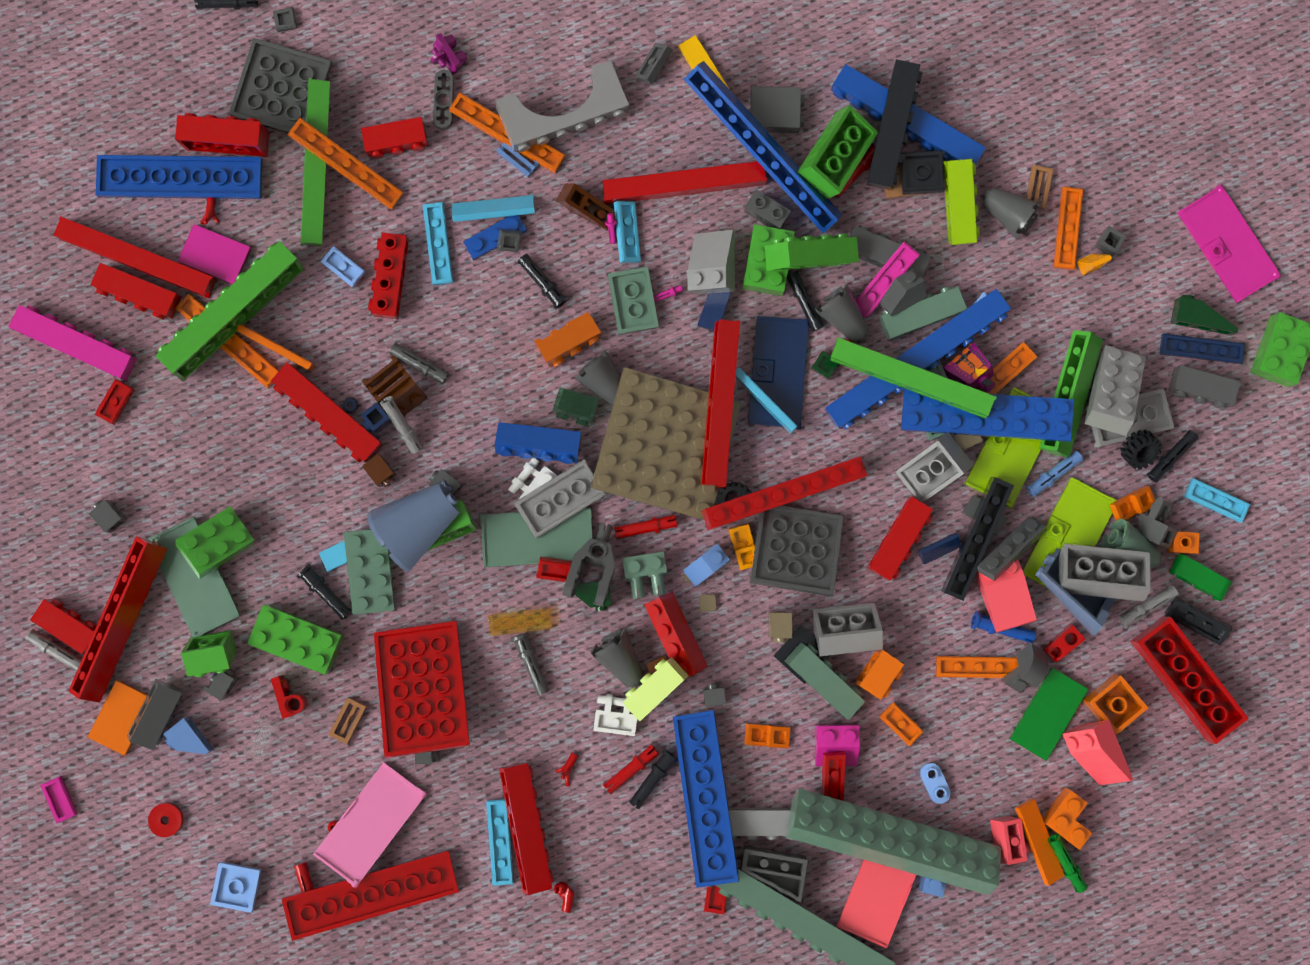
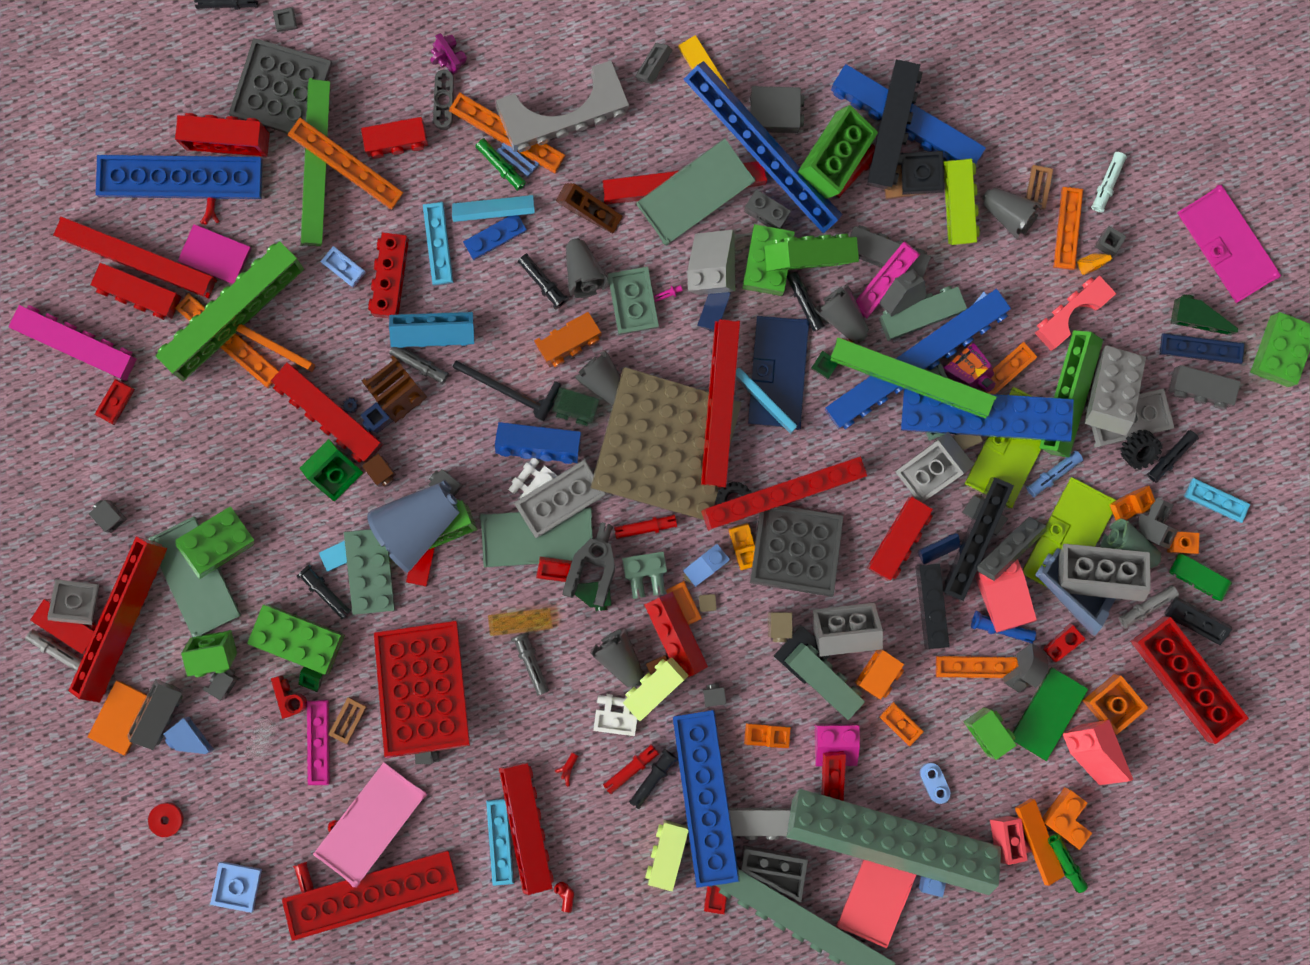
dark pink tile [40,776,78,824] -> none
light grey pin [380,396,422,453] -> none
dark grey tile [497,229,521,252] -> none
dark pink piece [605,213,617,244] -> none
medium azure tile [614,201,641,263] -> none
none -> light grey tile [48,579,99,625]
none -> dark green plate [298,667,323,692]
none -> green slope [299,439,364,502]
none -> dark pink tile [307,700,330,785]
none -> dark azure brick [389,312,474,348]
none -> red tile [406,547,435,587]
none -> black bar [453,360,562,422]
none -> green pin [475,138,526,191]
none -> dark grey cone [565,238,609,298]
none -> sand green door [636,138,755,246]
none -> yellowish green brick [645,820,688,892]
none -> orange tile [666,581,702,625]
none -> black brick [915,563,950,649]
none -> bright green brick [963,707,1017,760]
none -> coral arch [1035,275,1116,351]
none -> light aqua pin [1091,152,1127,213]

